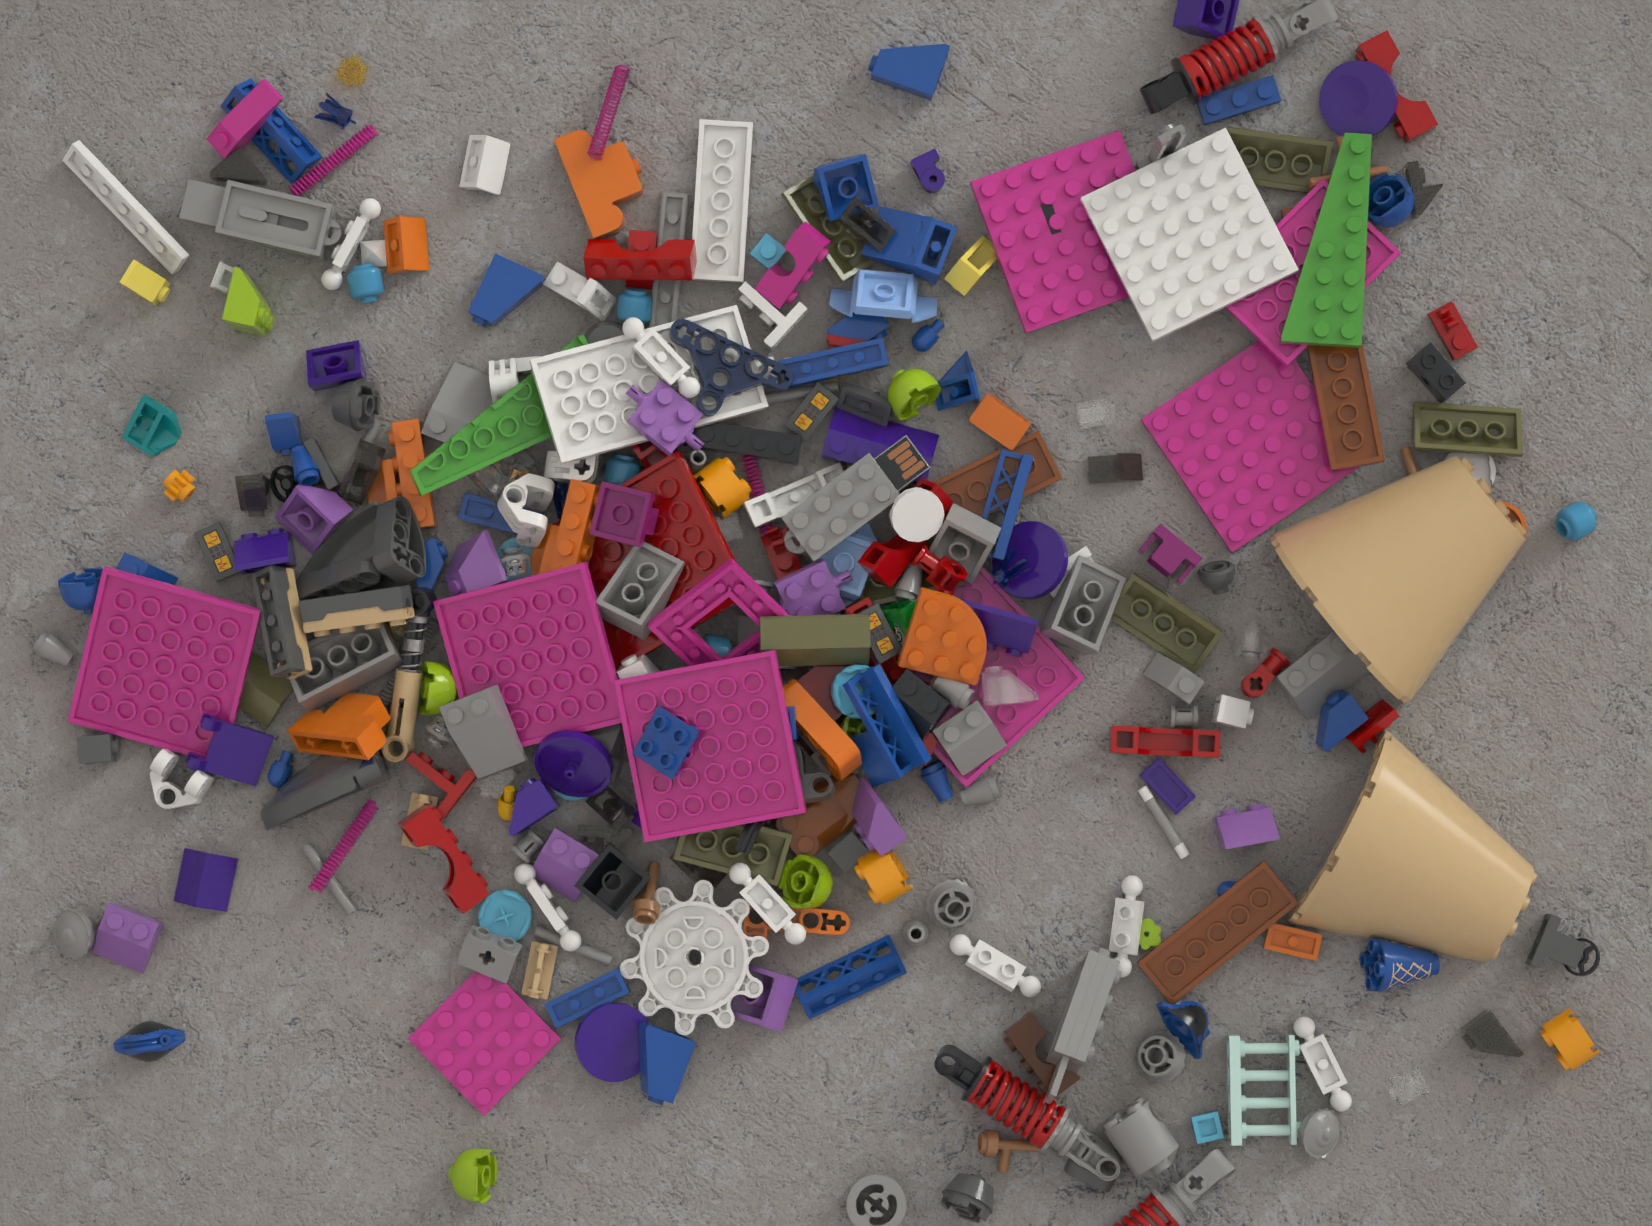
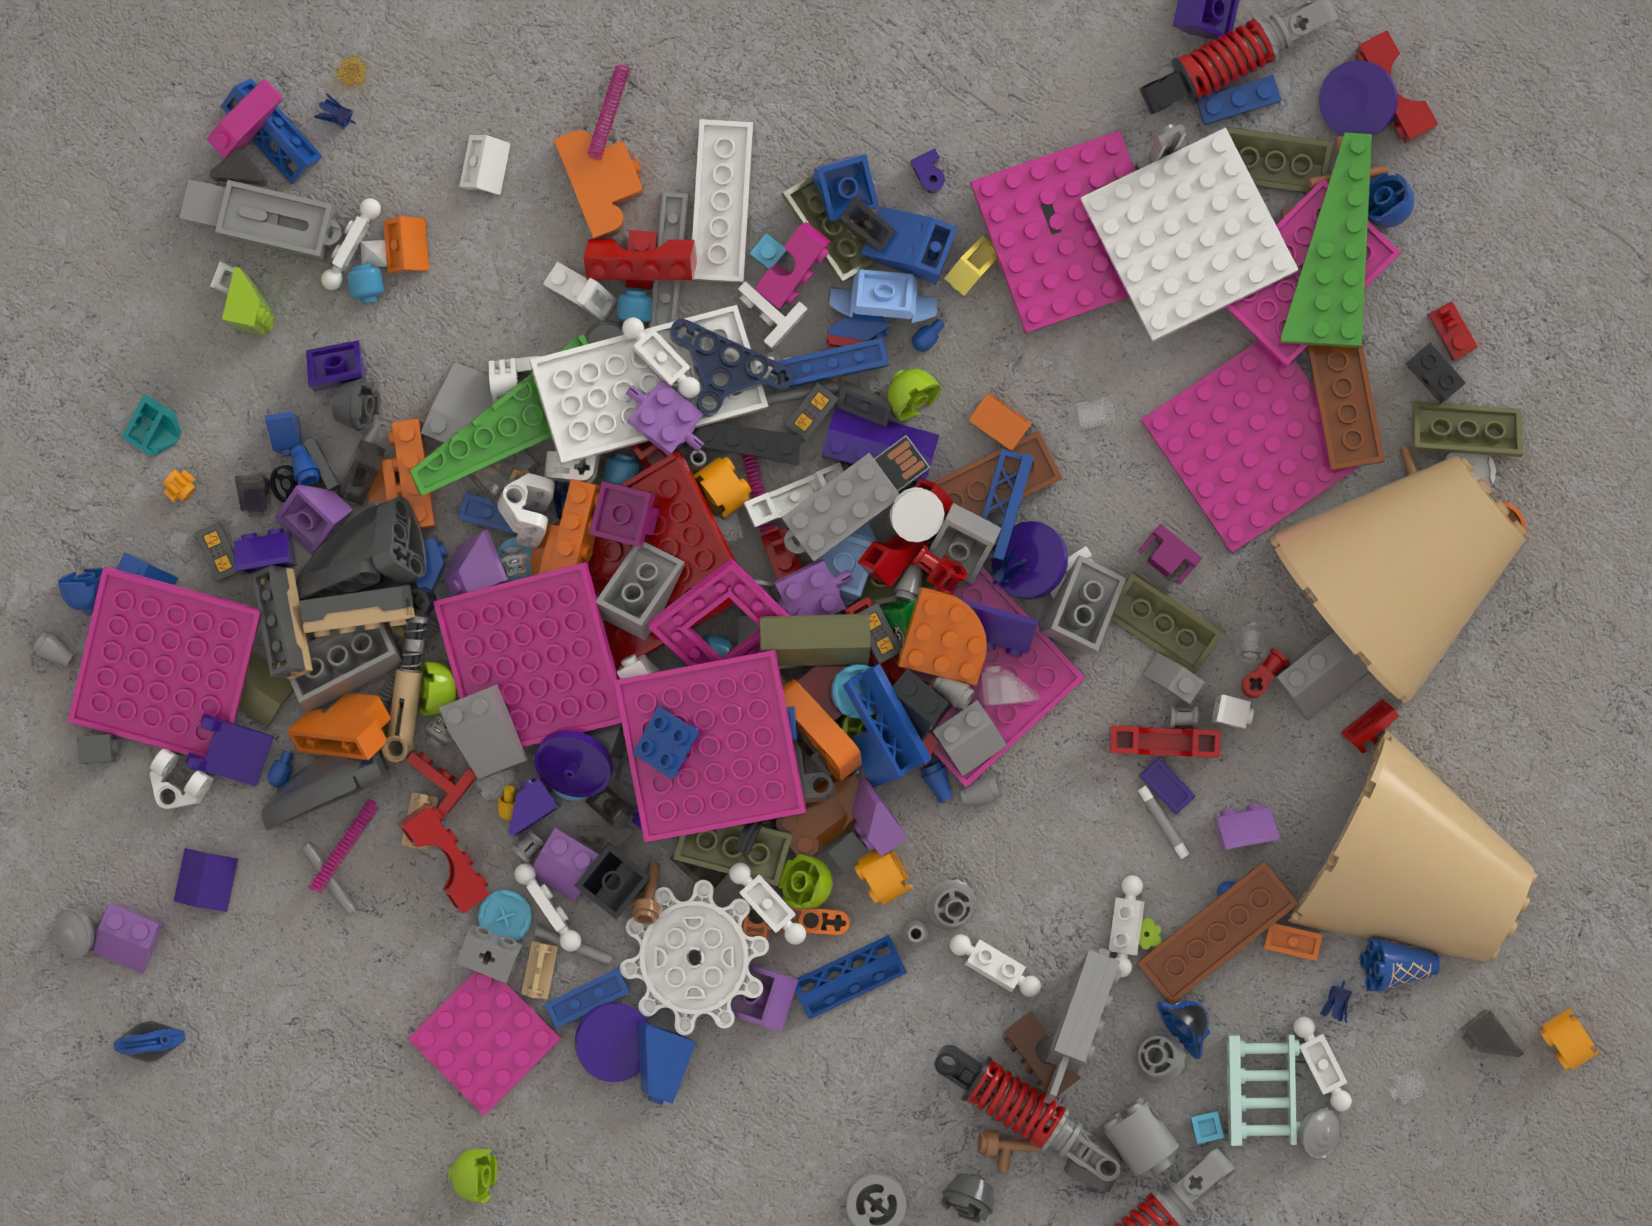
white plate [62,140,189,275] -> none
light yellow slope [120,259,171,306] -> none
dark pink piece [289,125,378,197] -> none
blue slope [468,253,546,327] -> none
blue slope [868,44,950,101] -> none
blue slope [936,350,980,411] -> none
clear smoke slope [1087,453,1143,485] -> none
dark grey brick [1198,560,1235,595] -> none
blue slope [1316,689,1369,752] -> none
clear smoke slope [1403,161,1444,219] -> none
dark grey piece [1525,913,1600,977] -> none
dark azure head [1555,501,1597,541] -> none
none -> clear blue piece [1320,981,1352,1023]

